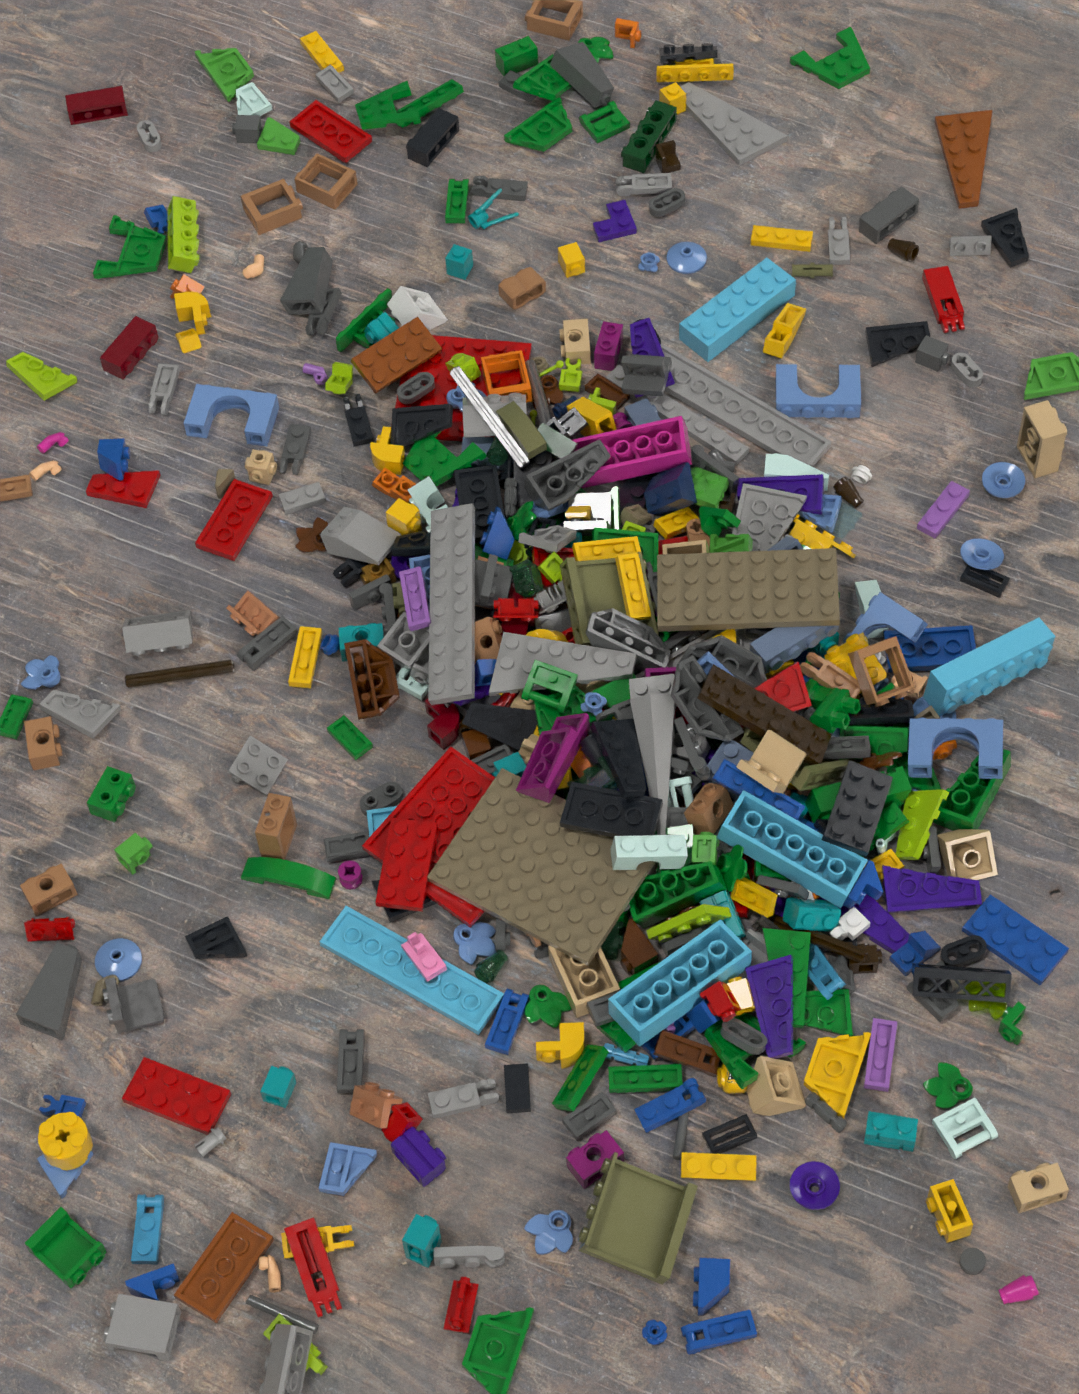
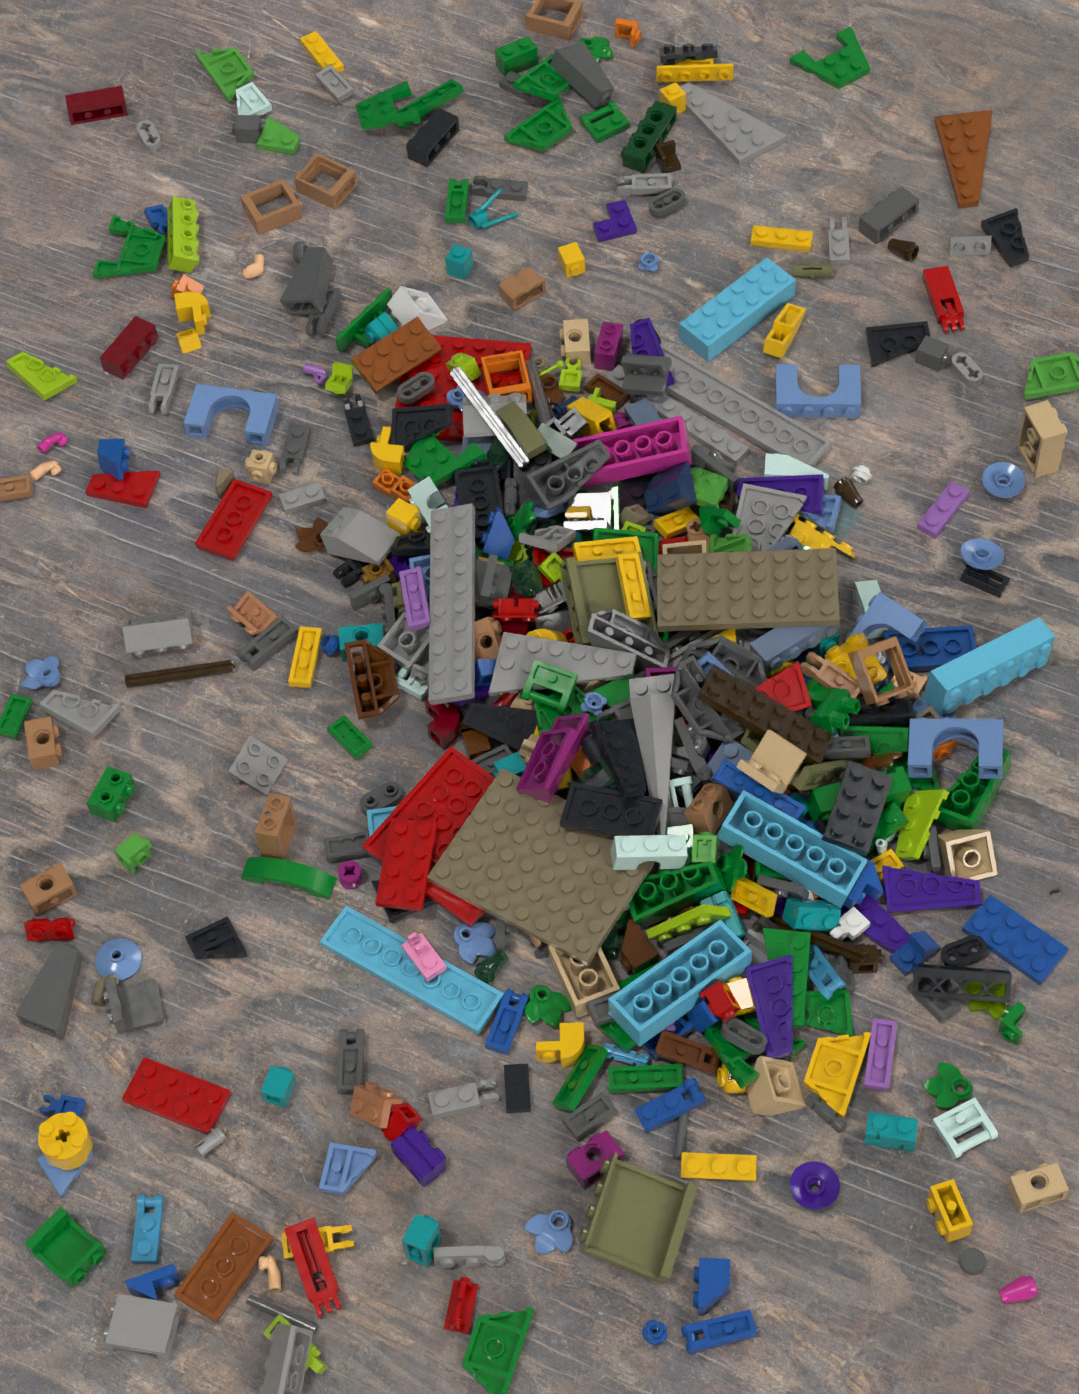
red plate [289,100,372,163] -> none
medium blue dish [667,242,707,274] -> none
black tile [702,1114,757,1154] -> none

